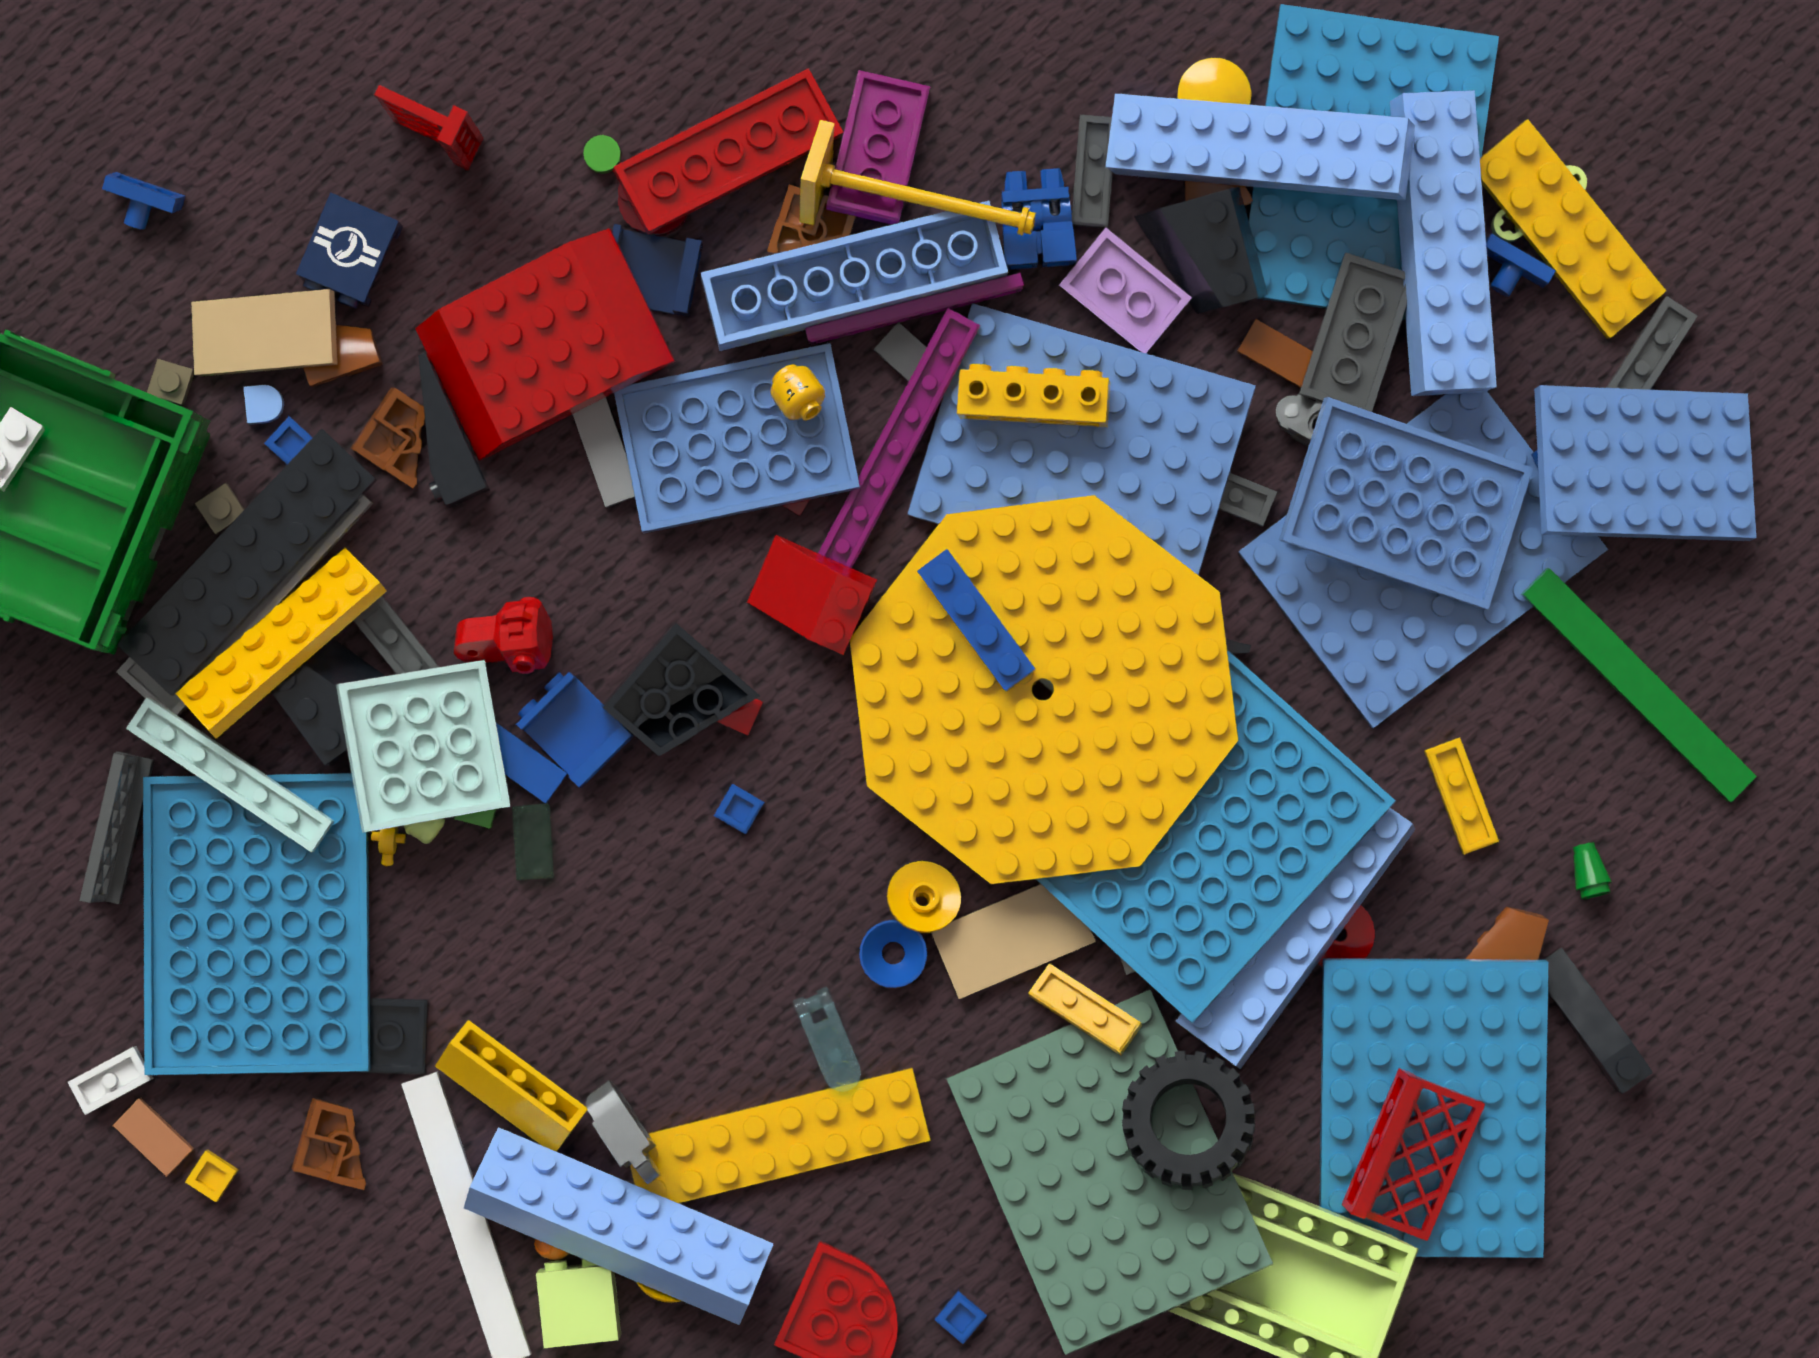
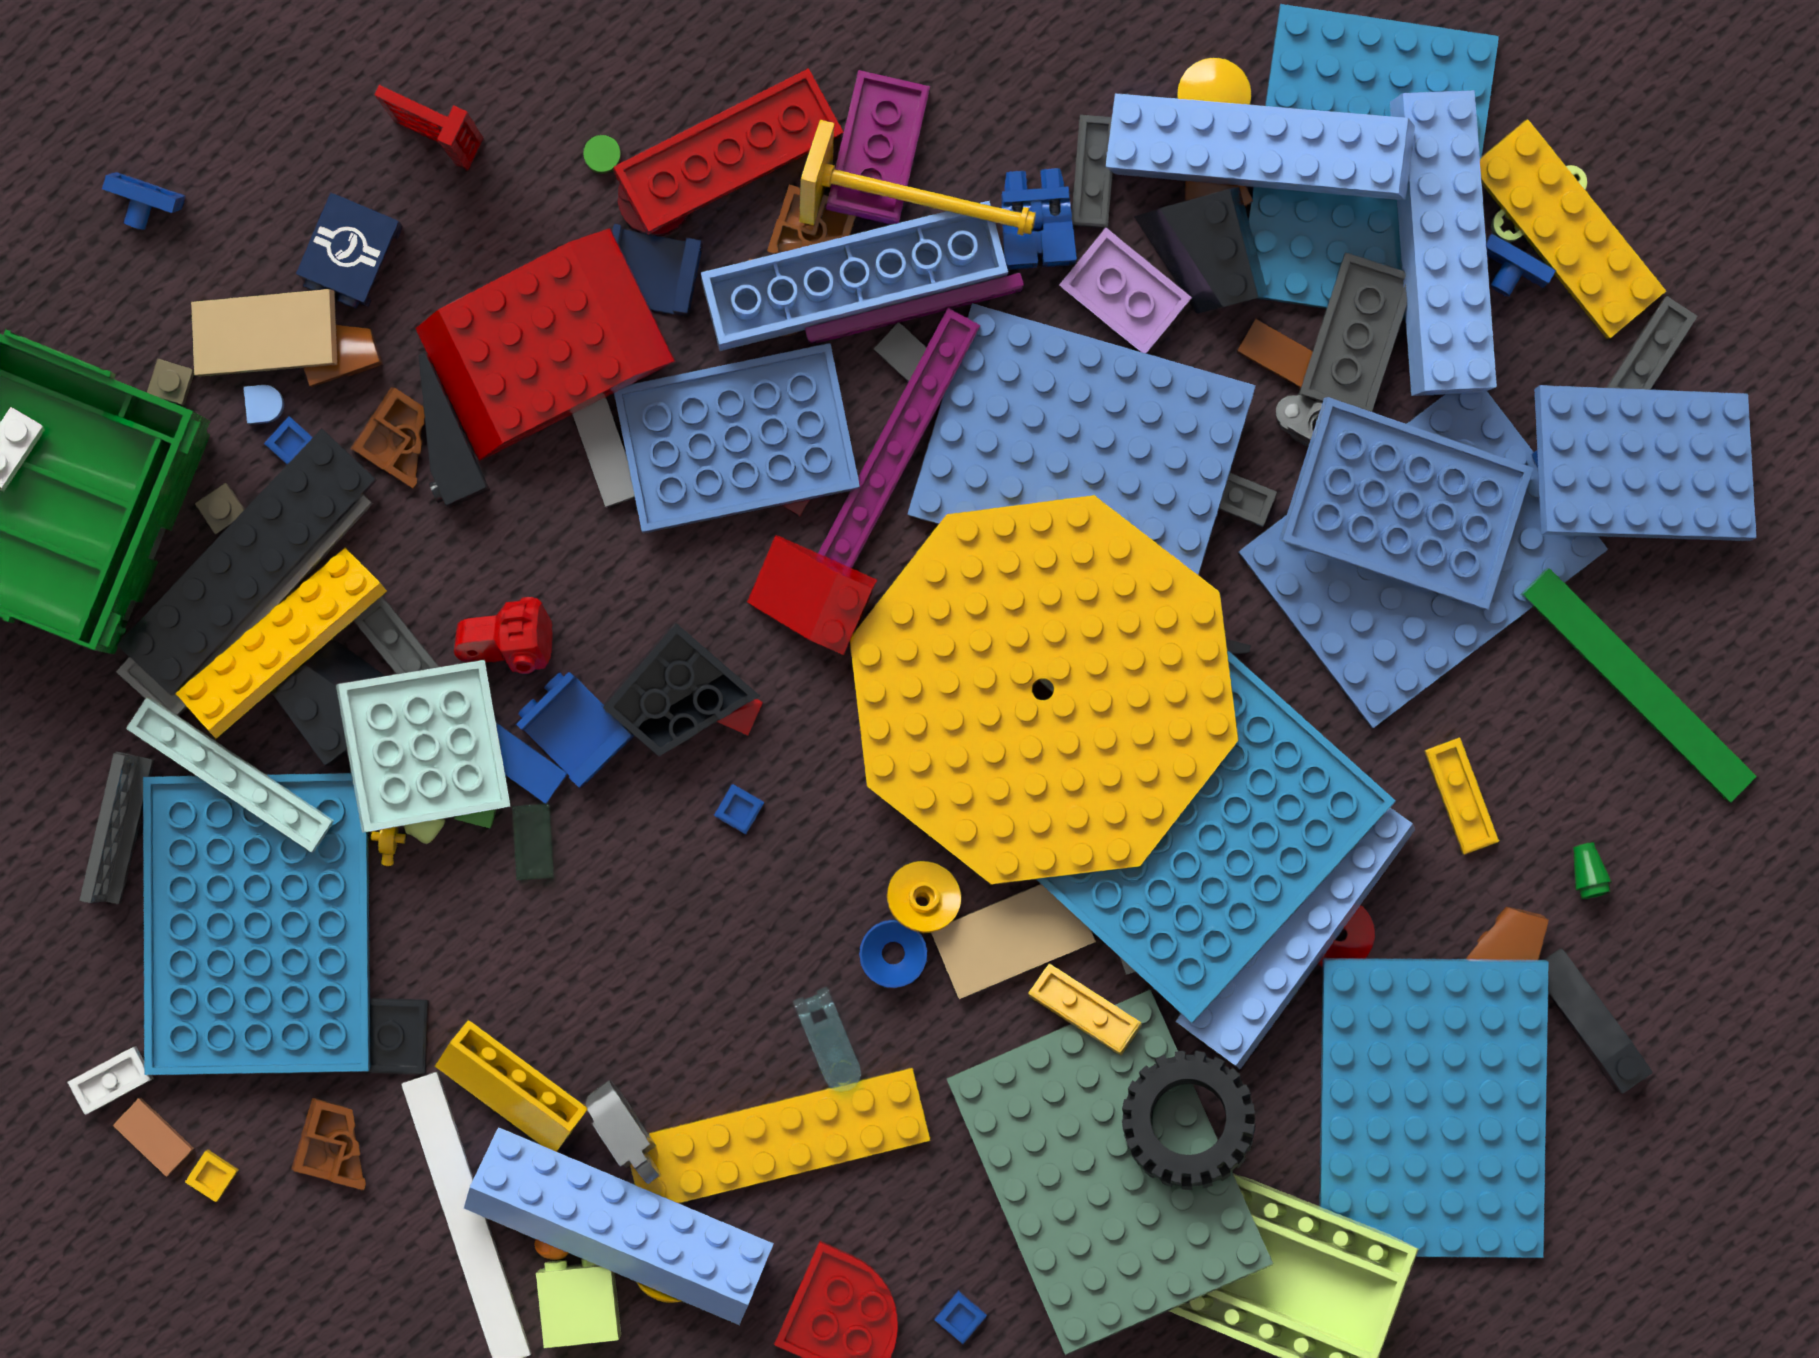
yellow head [770,364,825,421] -> none
blue plate [917,549,1036,692] -> none
yellow brick [957,364,1111,427] -> none
red fence [1341,1068,1485,1241] -> none

